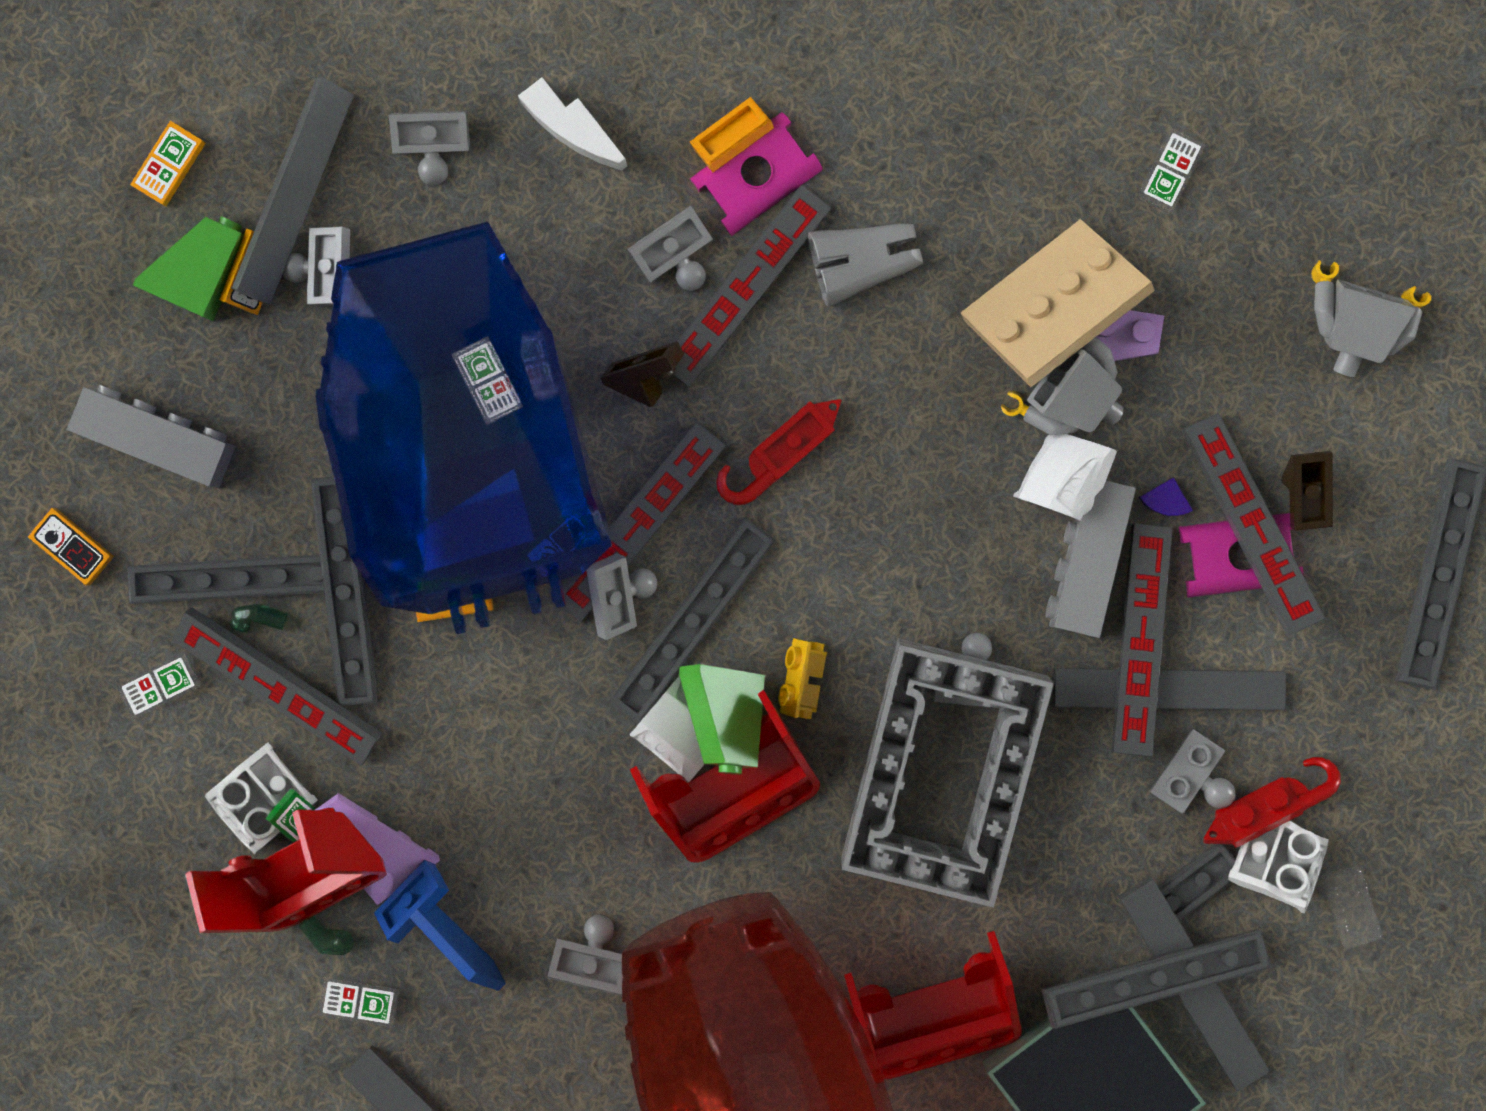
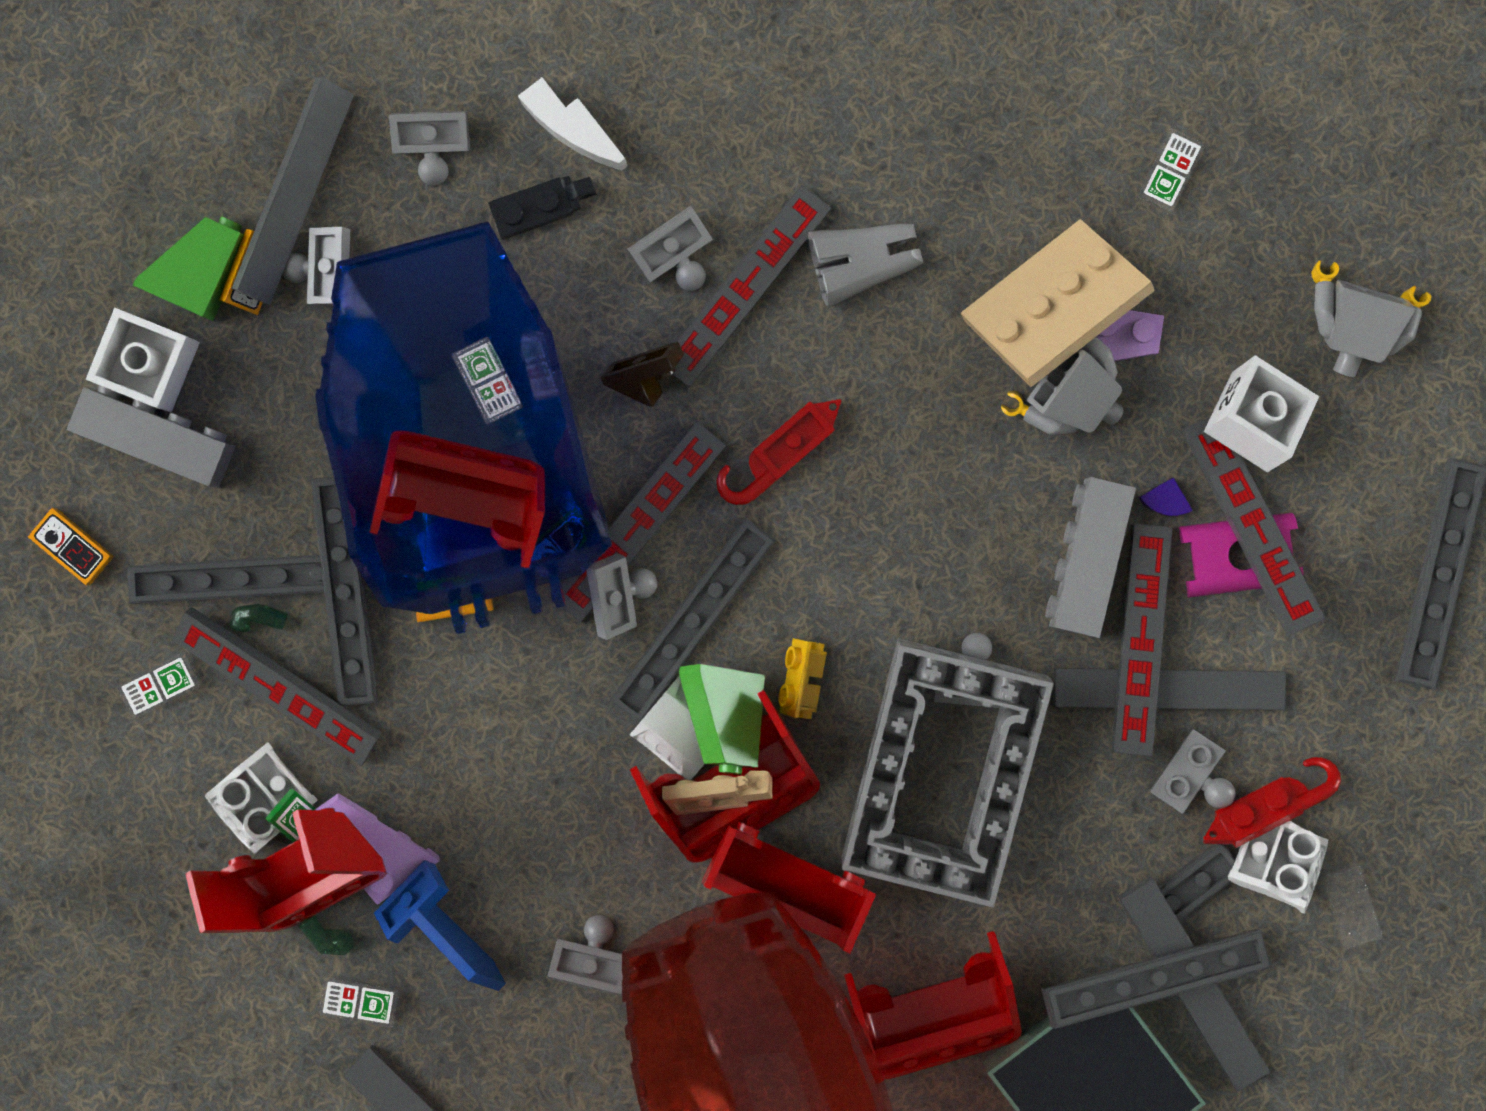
tile [130,120,206,207] -> none
light orange tile [690,97,774,173] -> none
dark pink piece [690,112,823,236] -> none
white slope [1013,434,1117,520] -> none
dark brown slope [1281,451,1333,531] -> none
none -> white brick [86,308,200,412]
none -> red windscreen [370,431,545,568]
none -> black hinge [488,176,597,240]
none -> tan hinge [662,771,773,815]
none -> red windscreen [702,822,876,954]
none -> white brick [1204,355,1319,472]

